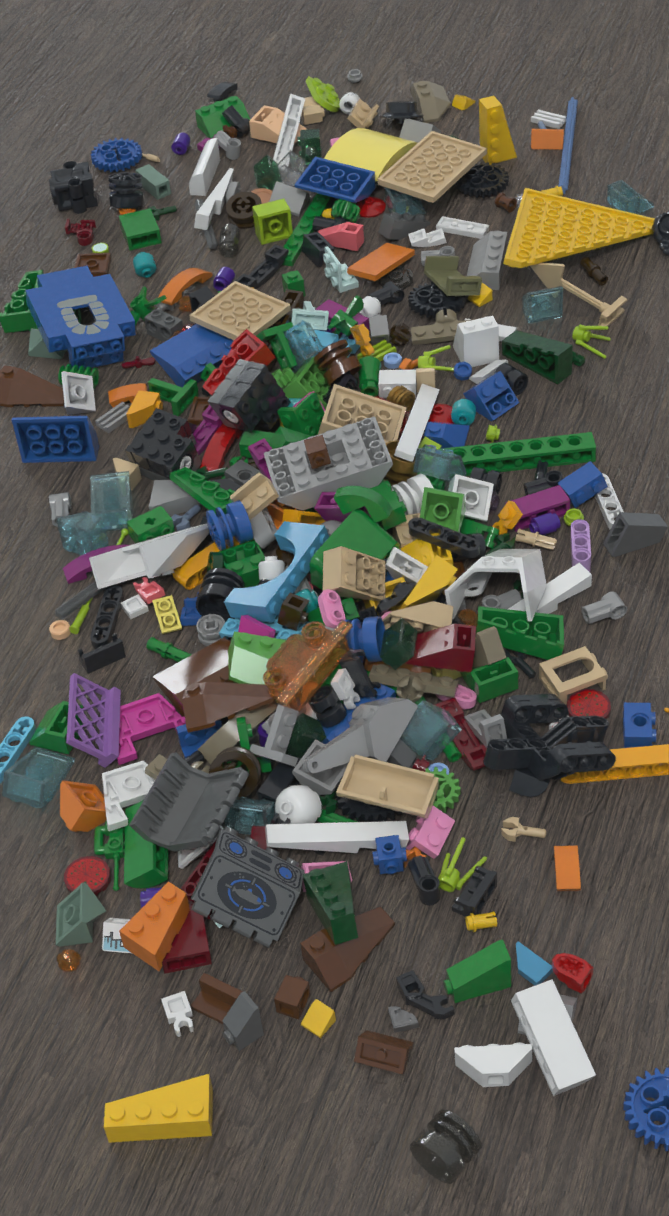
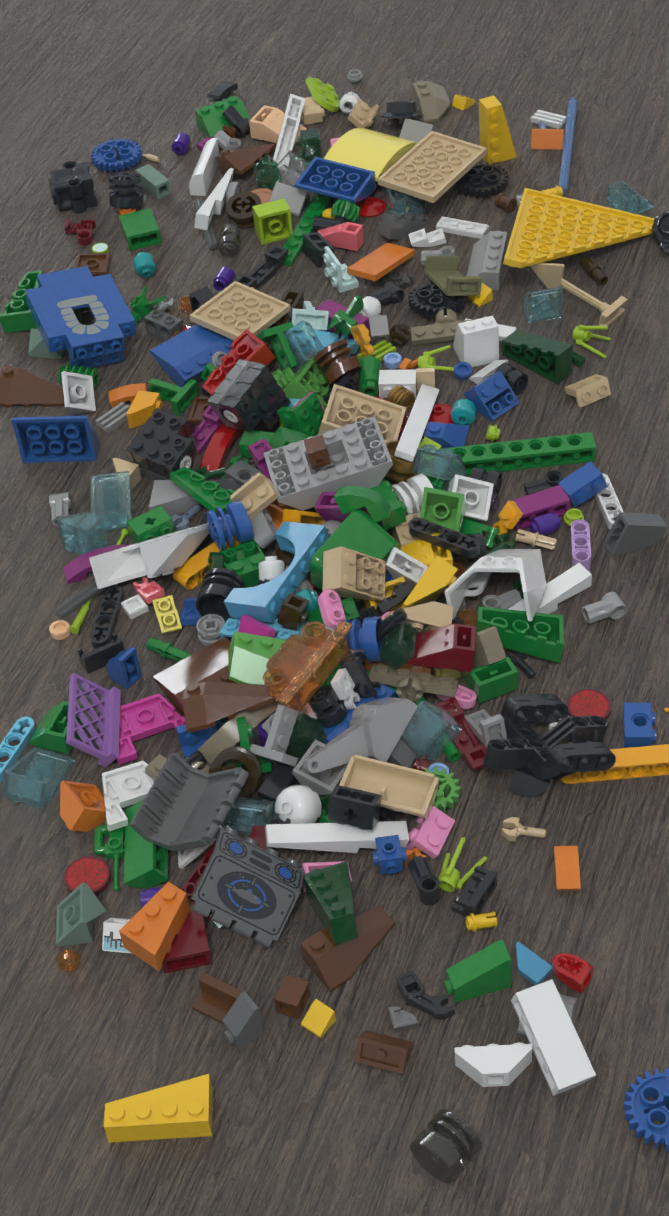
dark red piece [121,356,156,368] -> none
dark green bar [148,205,177,221] -> none
orange slope [158,268,213,306] -> none
white plate [161,991,194,1037] -> none
green brick [282,270,305,297] -> none
black piece [534,460,548,480] -> none
tan panel [539,646,608,705] -> none
none -> blue slope [106,647,142,689]
none -> light grey plate [211,351,227,368]
none -> reddish brown wedge [216,143,276,175]
none -> black brick [328,785,381,830]
none -> black axle [376,608,407,641]
none -> tan bracket [564,374,611,407]

